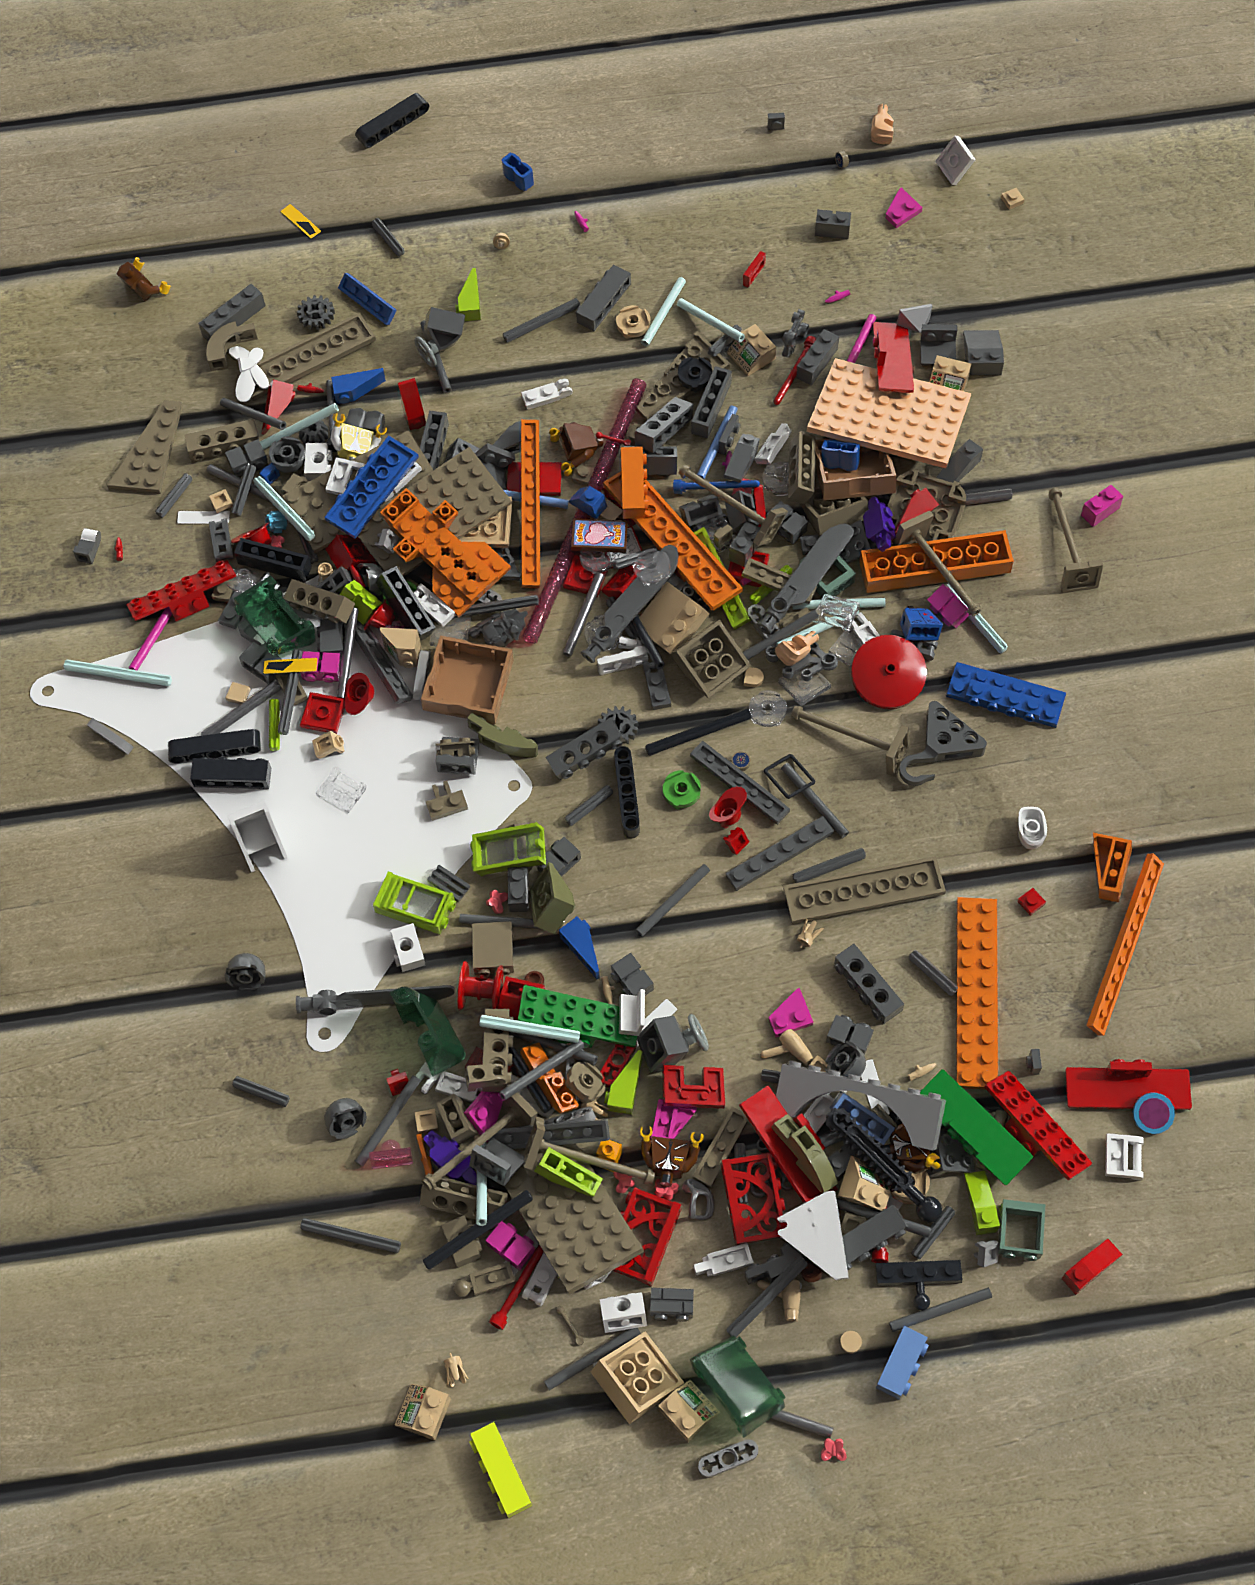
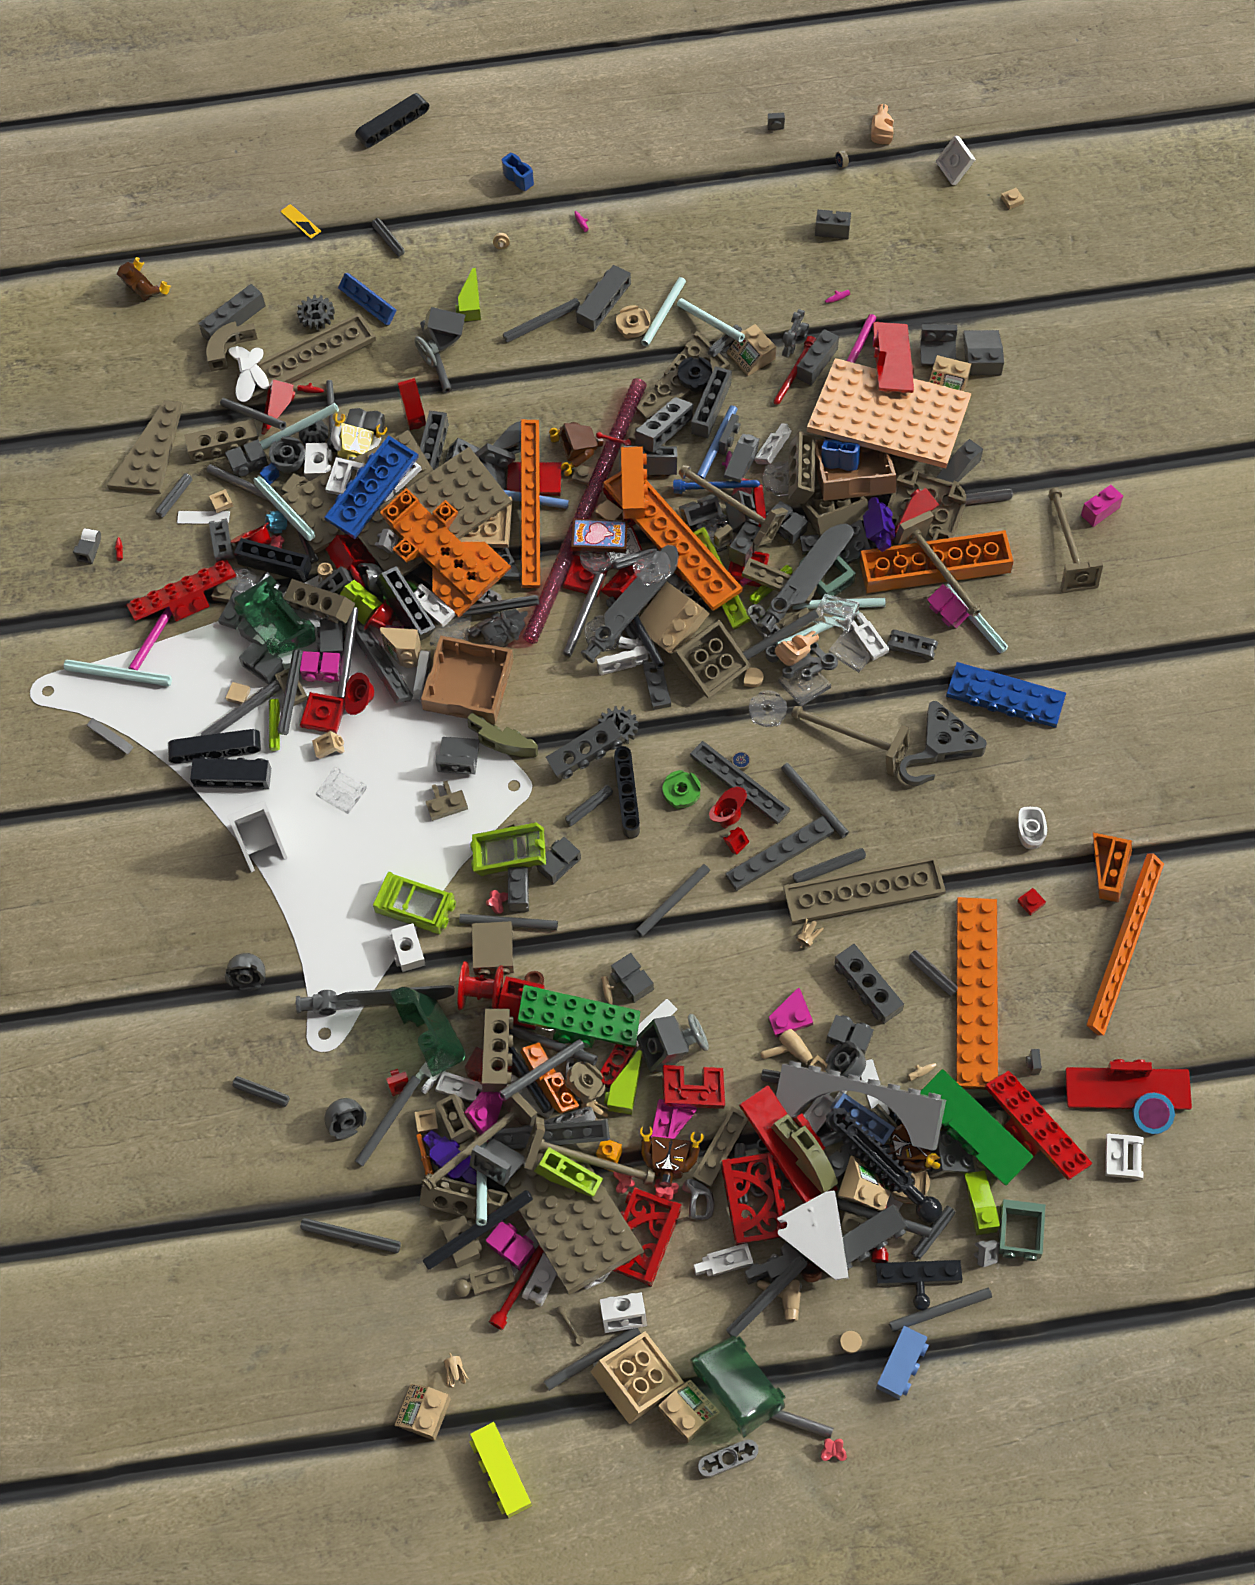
dark grey axle [231,464,256,516] -> none
yellow sticker [263,658,317,674] -> none
blue slope [331,368,386,404] -> none
clear pink tile [369,1139,413,1169] -> none
dark grey tile [427,865,470,902] -> none
dark tan hinge [436,738,475,757] -> none
dark tan leg [465,1064,506,1092] -> none
light aqua axle [479,1015,580,1043] -> none
white hinge [521,379,573,410] -> none
olive slope [529,862,575,934] -> none
blue slope [559,916,600,980] -> none
blue slope [568,486,608,519] -> none
white panel [619,989,645,1036] -> none
black axle [645,708,752,755] -> none
dark grey brick [650,1288,694,1322] -> none
red tile [743,251,766,288] -> none
black piece [764,754,815,799] -> none
red dish [851,635,927,709] -> none
dark pink wing [885,187,923,228] -> none
light grey slope [897,304,933,333] -> none
blue torso [900,606,943,640] -> none
red slope [1062,1239,1123,1295] -> none

